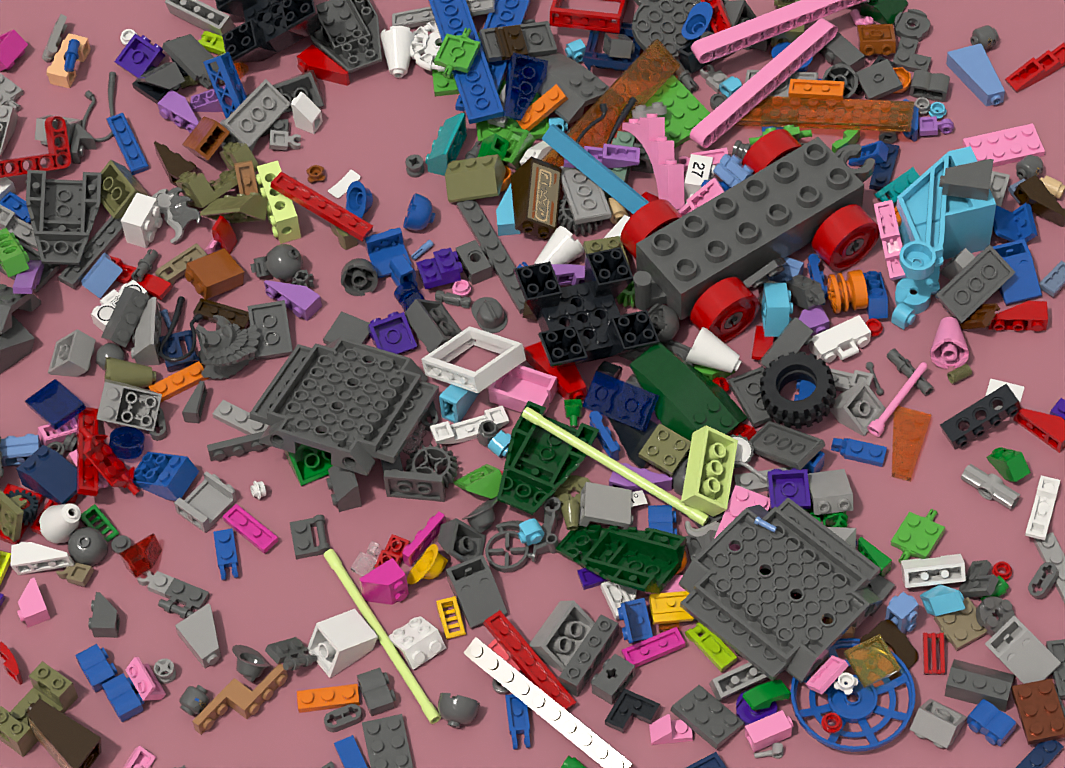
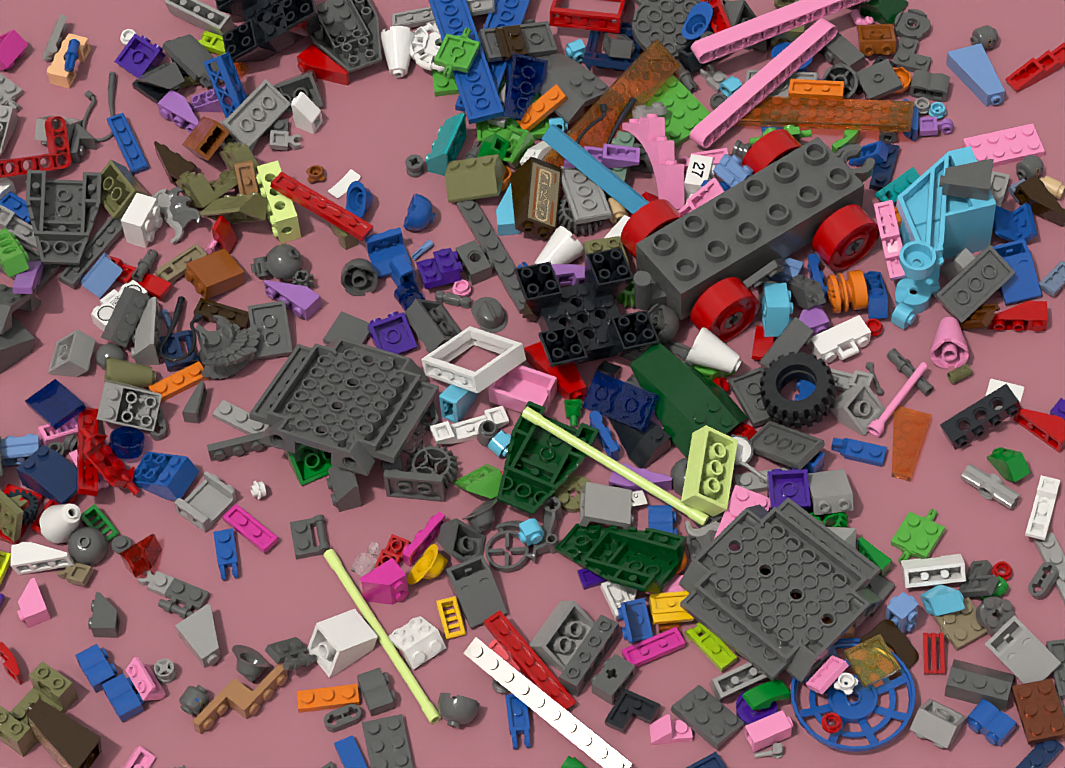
olive cone [561,500,581,531] -> none
olive plate [638,423,691,476] -> none
medium blue piece [754,516,777,533] -> none

